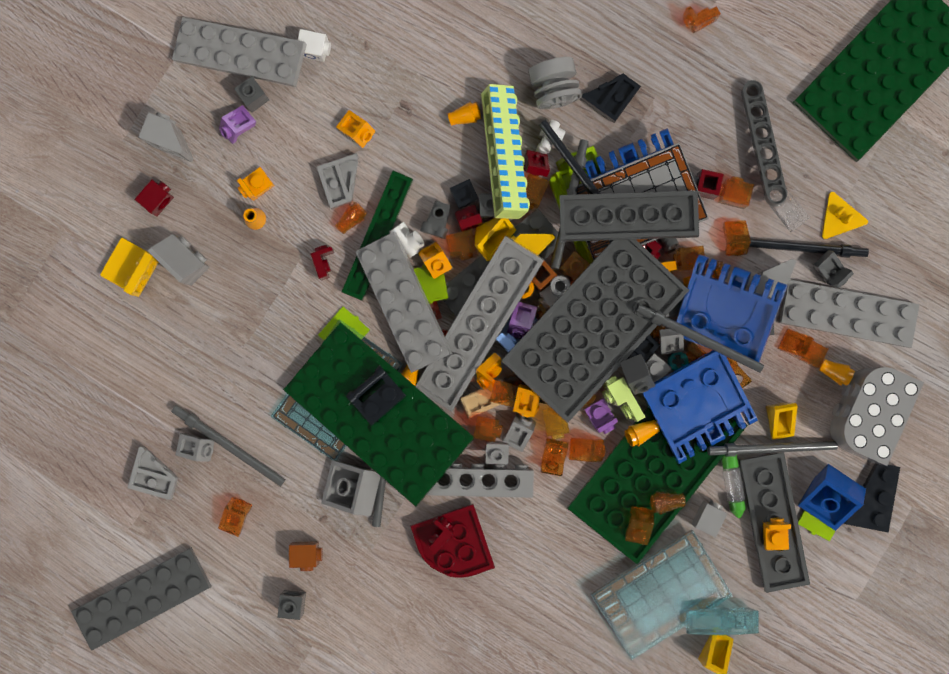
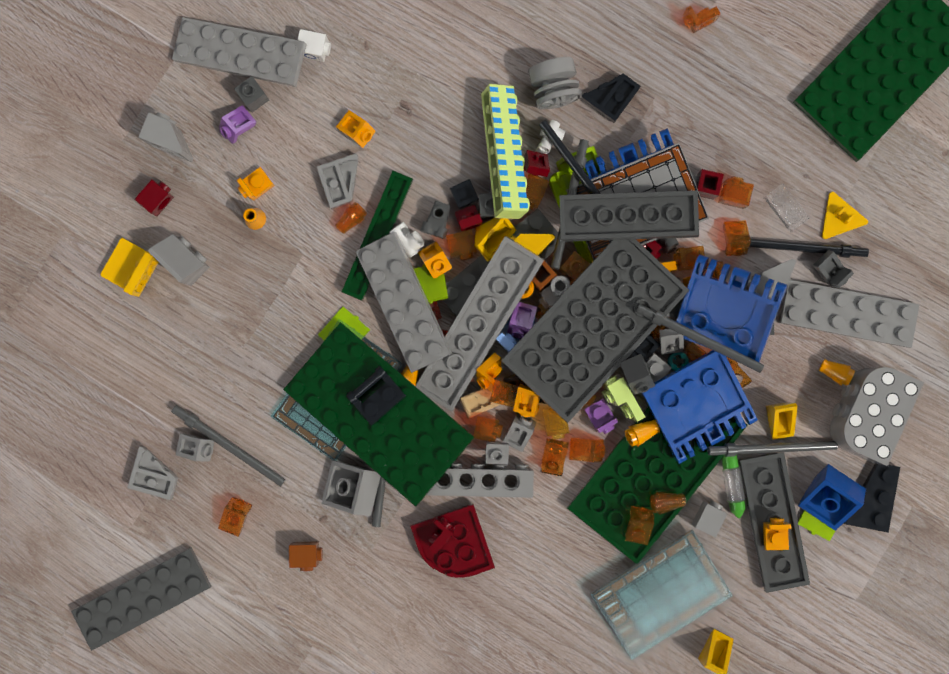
dark grey brick [277,590,306,620] -> none
dark red bracket [310,245,335,281] -> none
light orange cone [448,101,482,126] -> none
clear light blue slope [686,607,759,635] -> none
dark grey beam [741,80,787,207] -> none
clear orange slope [777,329,829,369] -> none

